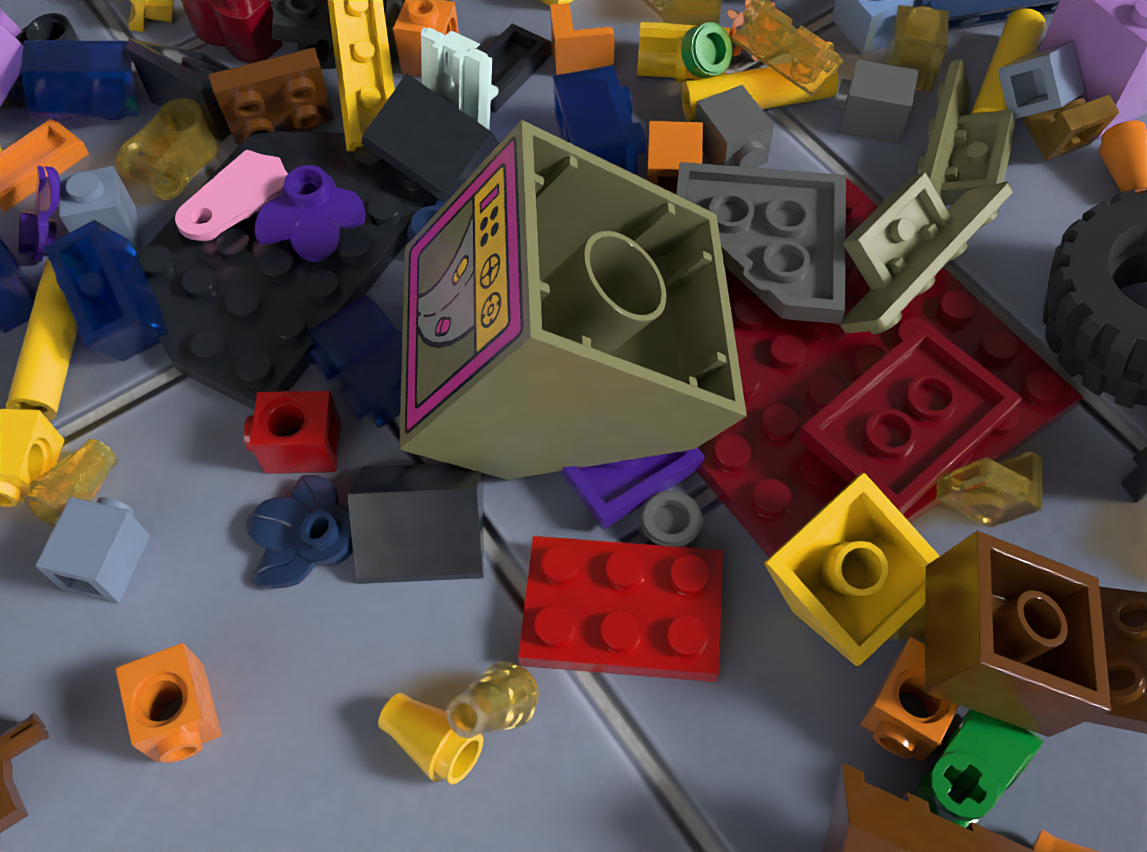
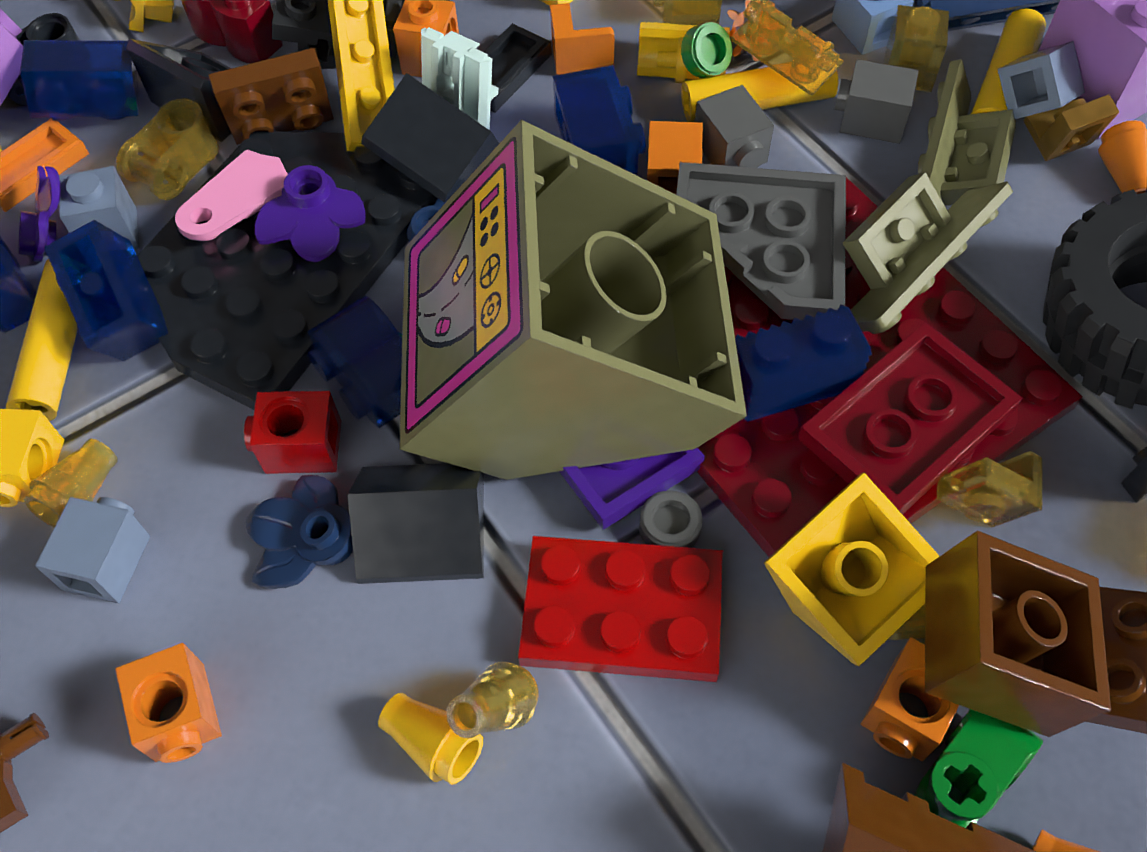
none -> clear blue brick [735,304,872,422]

